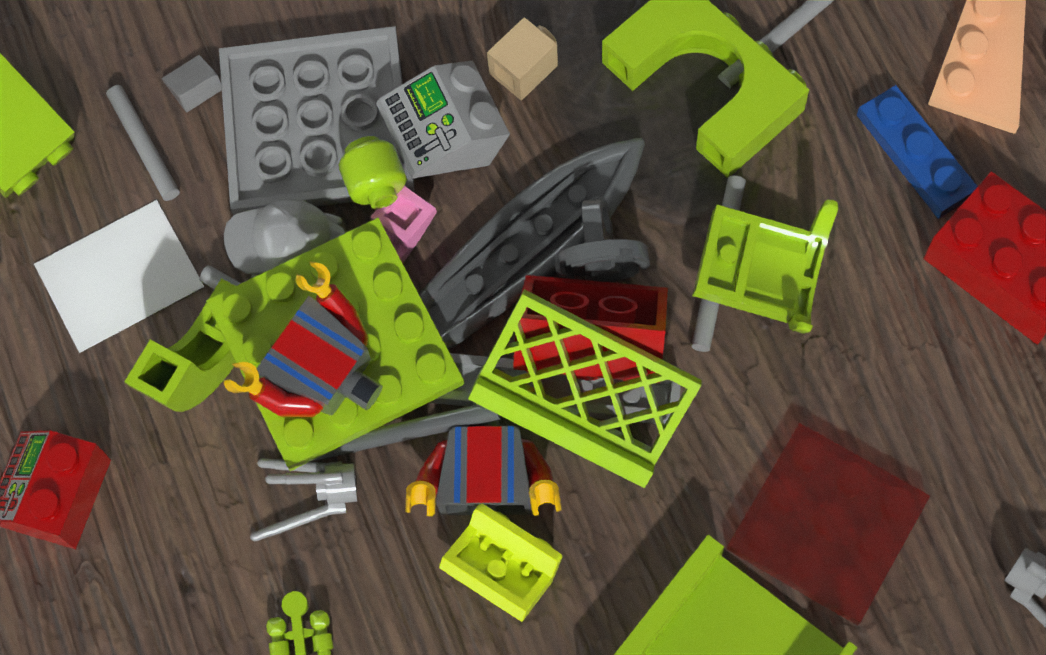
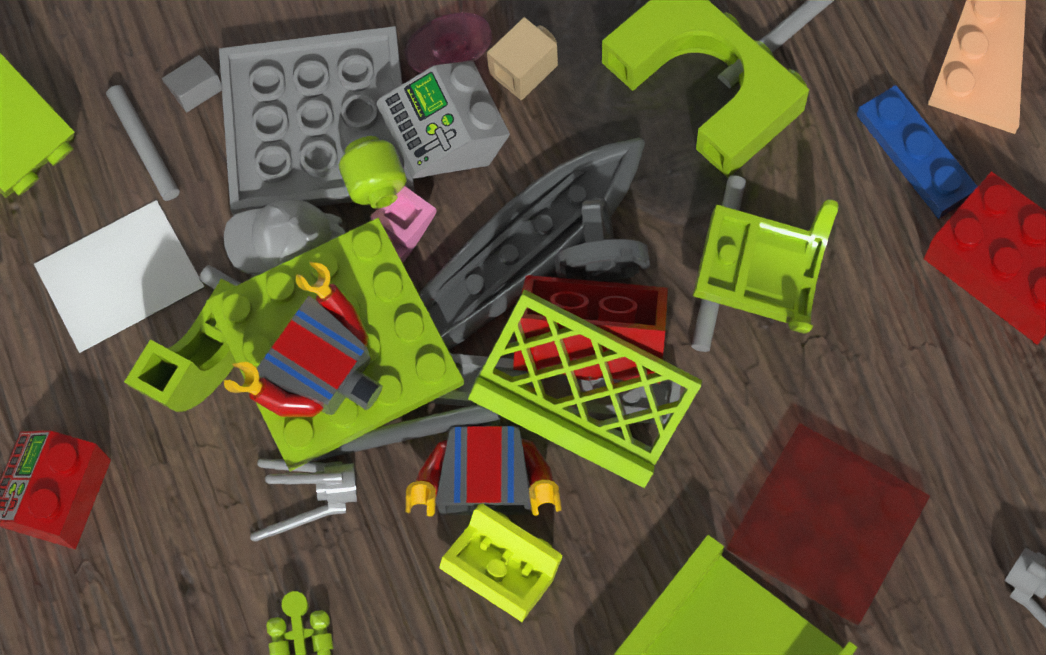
none -> clear pink dish [405,13,492,73]

